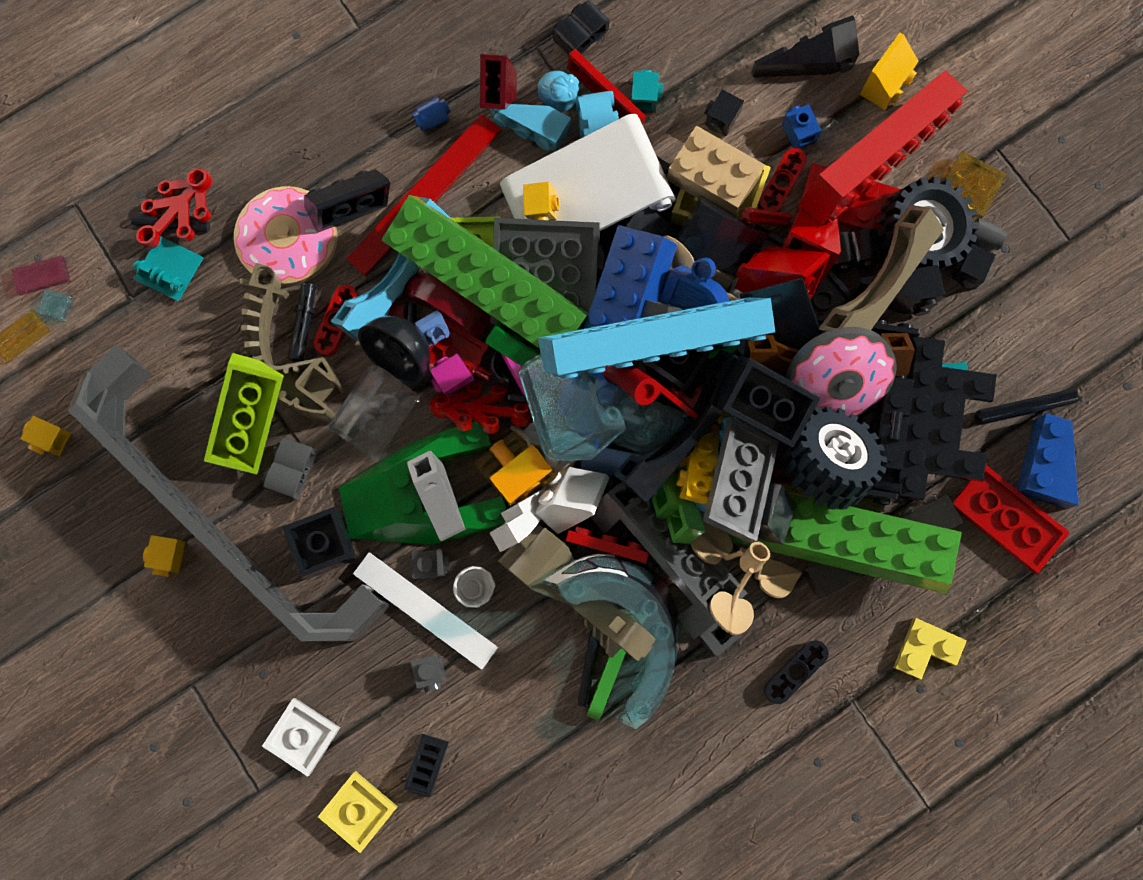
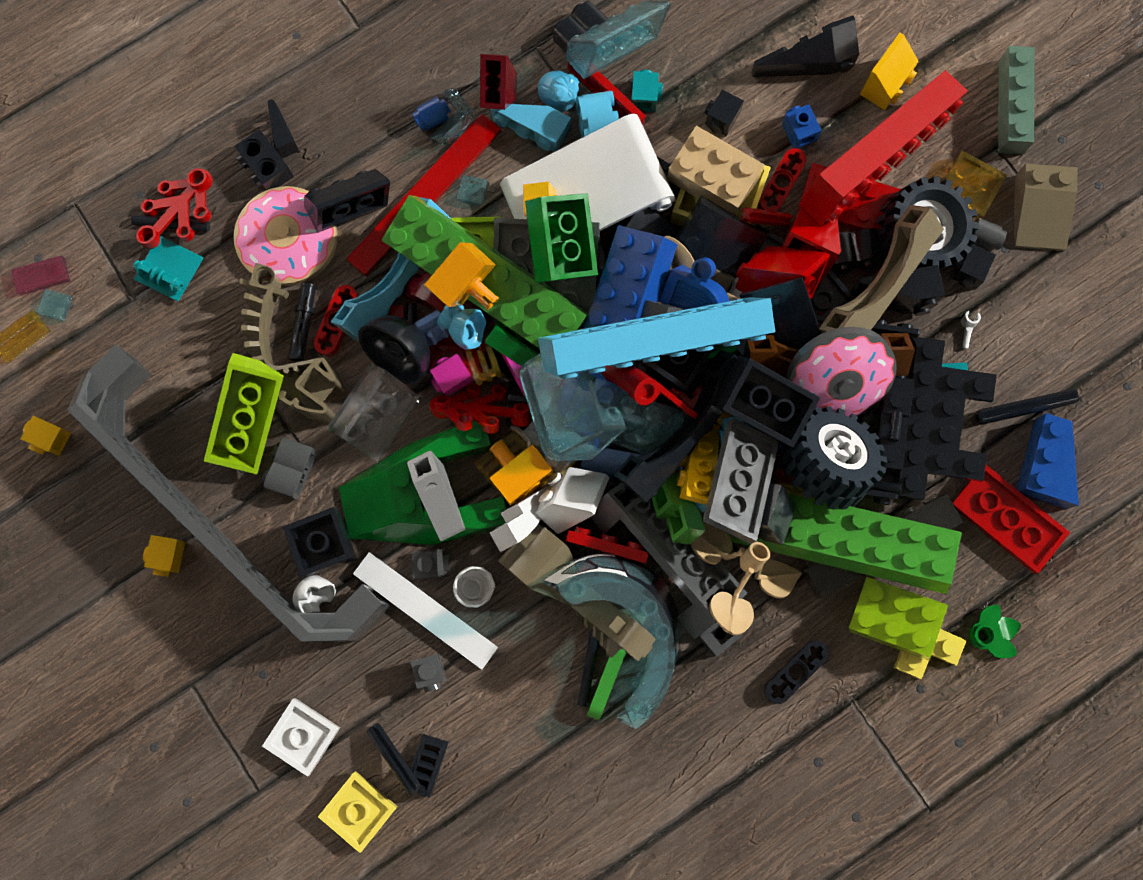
none -> black brick [234,129,294,190]
none -> black slope [268,99,299,159]
none -> white hair [292,575,336,613]
none -> black axle [367,723,421,796]
none -> light orange brick [424,242,499,311]
none -> clear light blue piece [429,88,474,145]
none -> medium azure hair [437,304,487,350]
none -> clear light blue tile [457,175,488,206]
none -> clear yellow tile [464,330,502,386]
none -> green brick [525,193,598,283]
none -> clear light blue slope [565,1,671,79]
none -> lime brick [849,577,948,661]
none -> white hand [961,311,981,349]
none -> green plate [969,605,1021,658]
none -> sand green brick [998,46,1035,155]
none -> dark tan slope [1014,164,1078,251]

